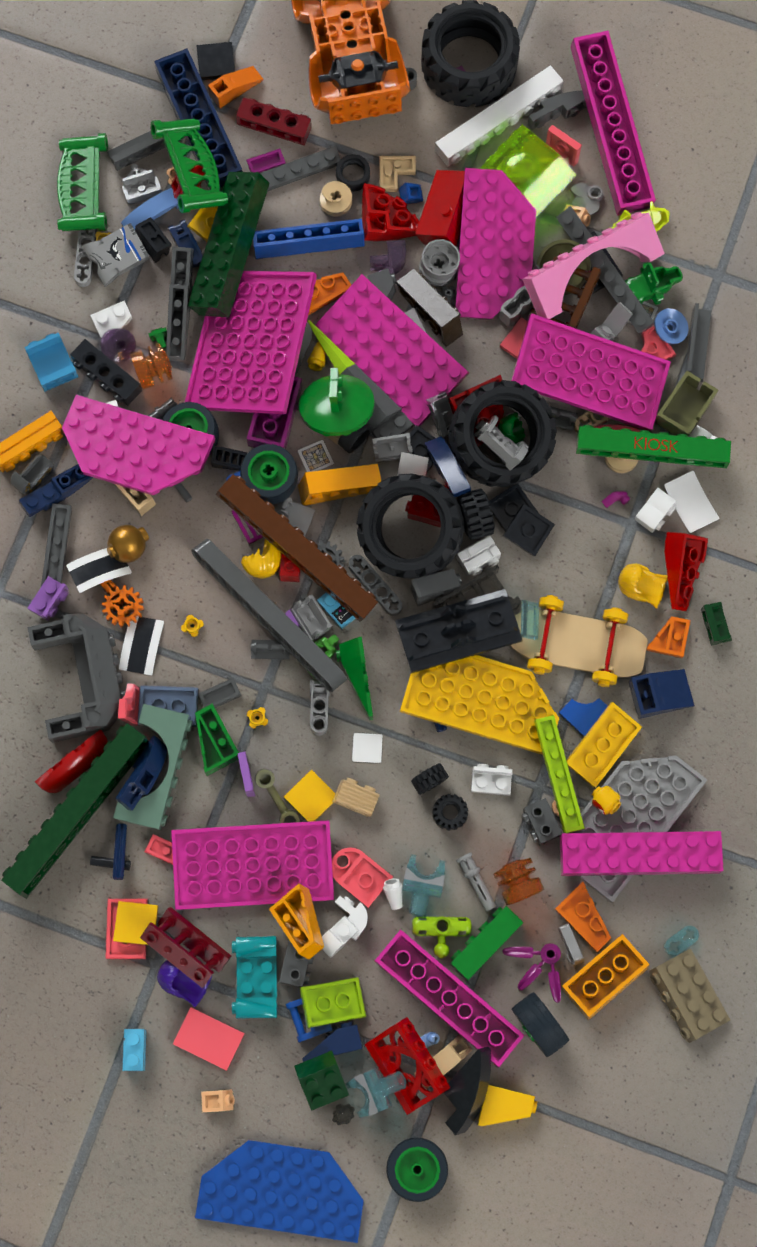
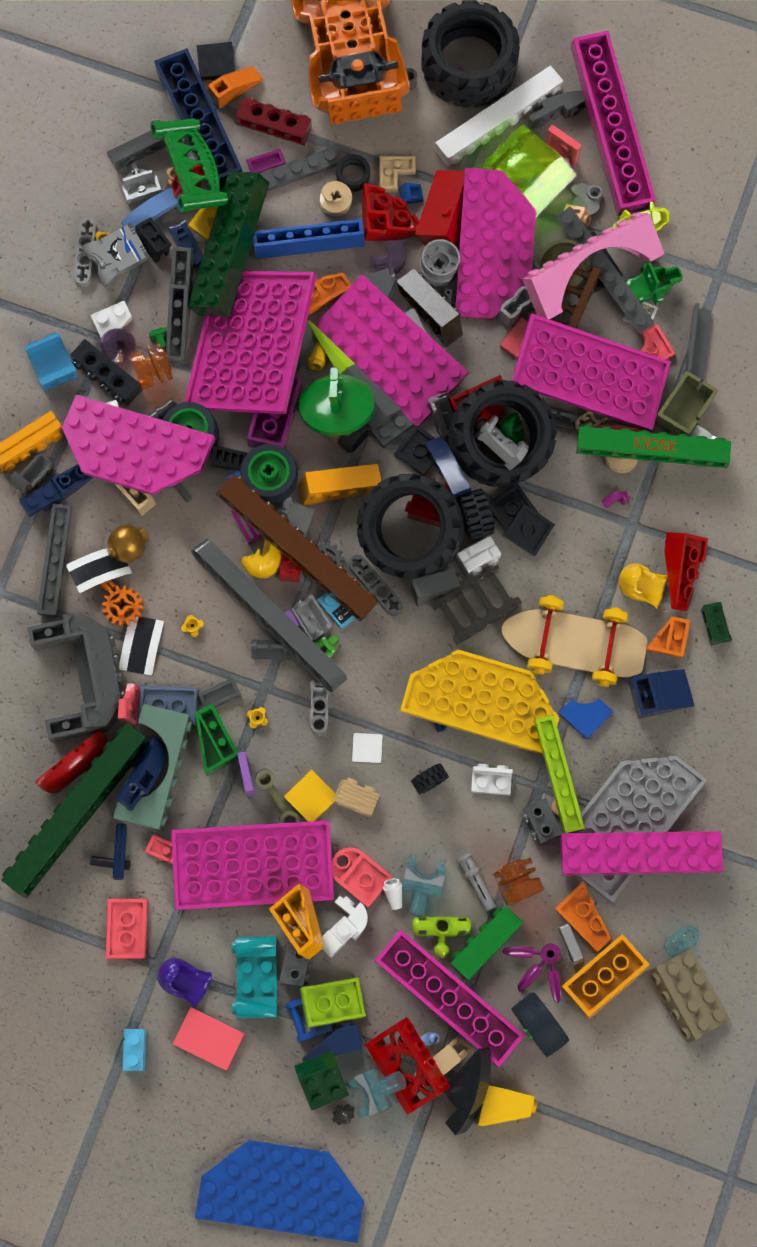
medium lavender bracket [28,576,69,621] -> none
green piece [57,133,108,231] -> none
yellow tile [113,901,159,945] -> none
dark red fence [140,907,232,988] -> none
light nougat bracket [201,1089,235,1113] -> none
sticker [298,440,334,472] -> none
green wedge [336,637,373,720] -> none
light grey hinge [372,433,412,463] -> none
wheel [386,1137,448,1202] -> none
black hinge [395,589,523,673] -> none
white sticker [397,452,429,476] -> none
black tyre [433,793,468,831] -> none
clear light blue tile [521,599,539,640] -> none
yellow plate [566,702,642,788] -> none
light grey bracket [591,302,633,341] -> none
yellow head [592,785,621,815] -> none
white brick [634,488,676,533] -> none
medium blue dish [654,308,689,344] -> none
white sticker [664,471,719,533] -> none

